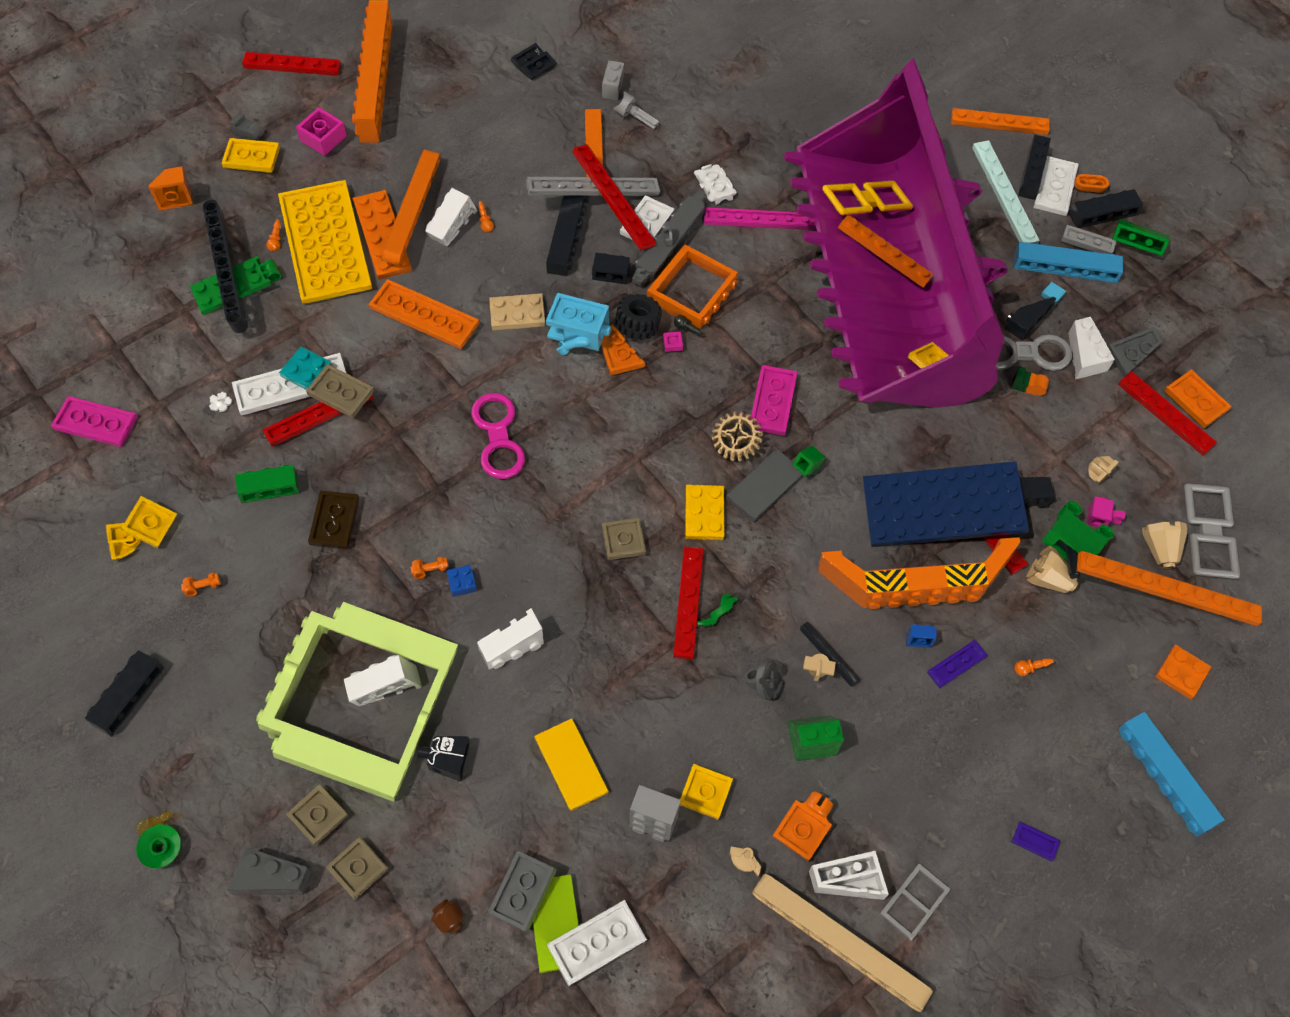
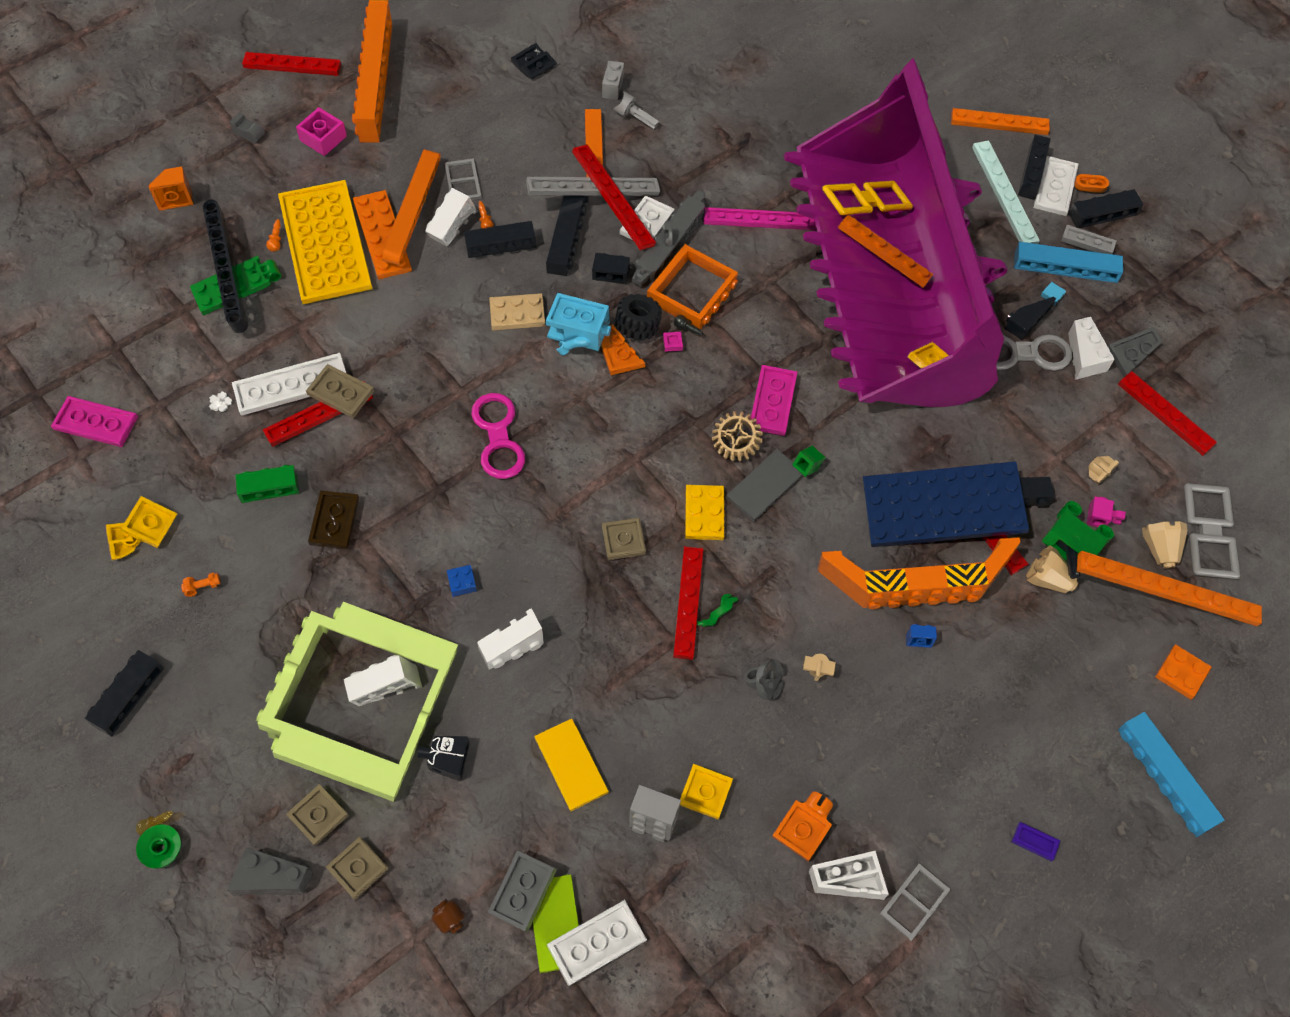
yellow plate [221,138,280,173] -> none
teal plate [279,346,332,390] -> none
orange plate [368,279,479,350] -> none
orange bar [410,556,449,579] -> none
white piece [694,164,737,205] -> none
tan piece [730,846,761,877] -> none
tan beam [752,874,933,1012] -> none
green slope [787,715,844,762] -> none
black axle [800,622,859,687] -> none
dark purple tile [927,640,988,689] -> none
leg [1011,366,1049,396] -> none
orange bar [1014,658,1054,676] -> none
green brick [1112,219,1170,256] -> none
orange plate [1164,369,1232,428] -> none
none -> light grey window [444,158,482,200]
none -> black brick [464,221,536,258]

